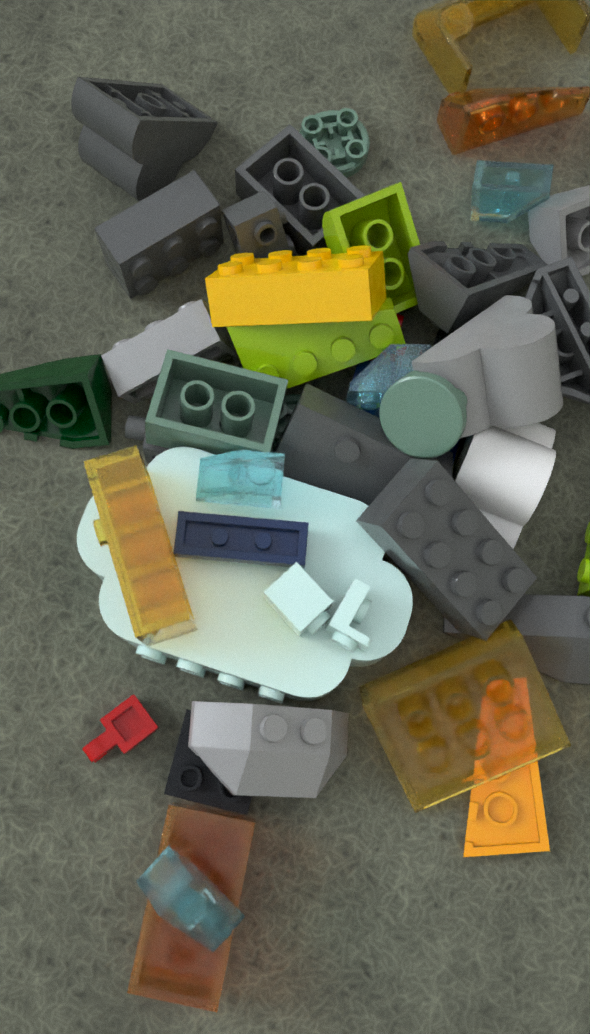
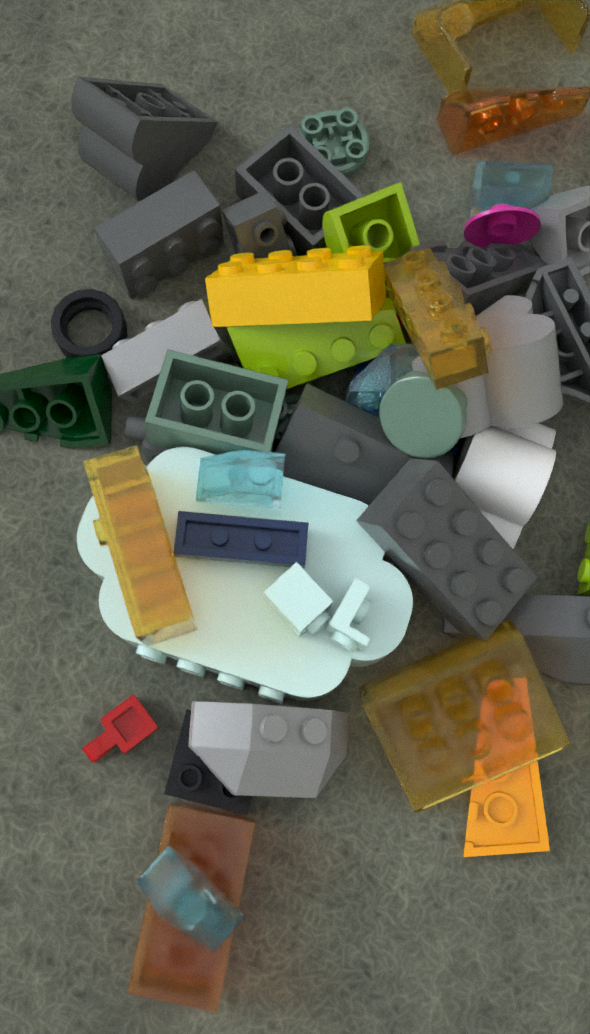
none -> black tyre [51,289,128,358]
none -> clear yellow brick [383,248,492,390]
none -> dark pink dish [464,204,541,247]

